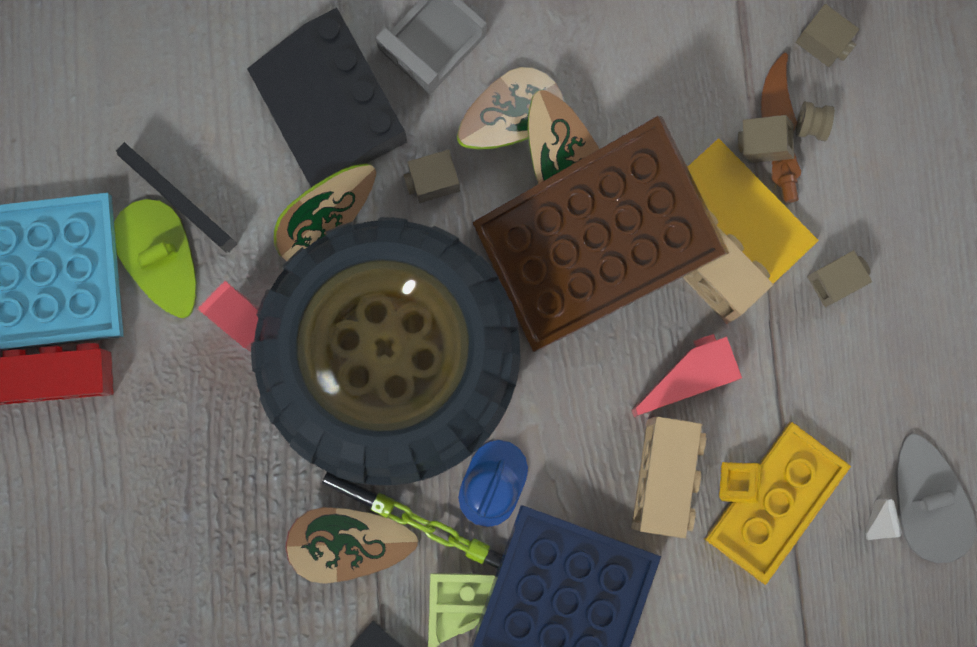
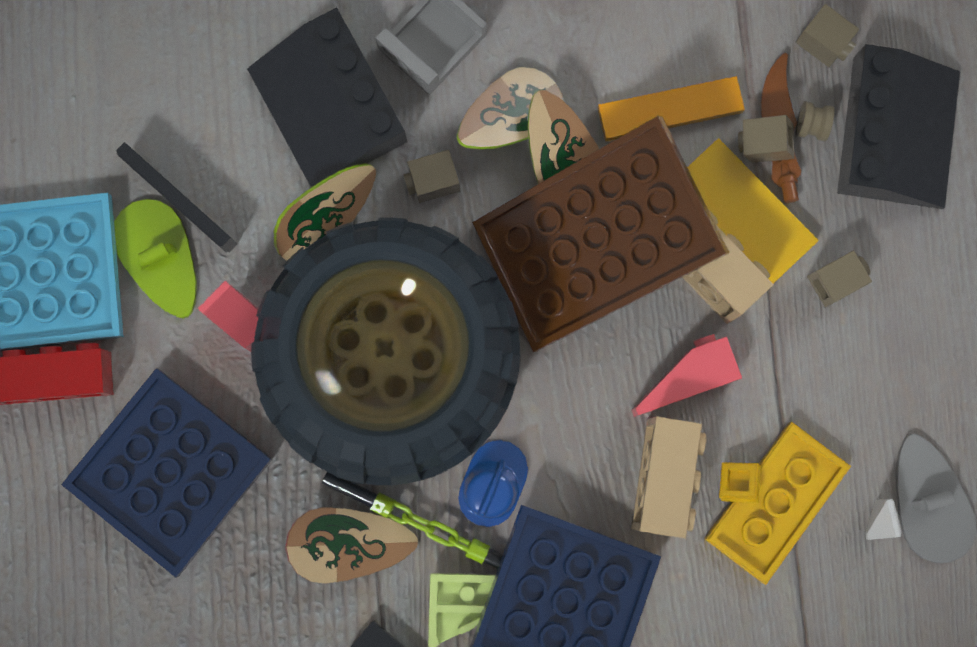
none -> dark blue plate [61,368,273,578]
none -> light orange tile [597,76,745,142]
none -> black slope [837,44,960,209]

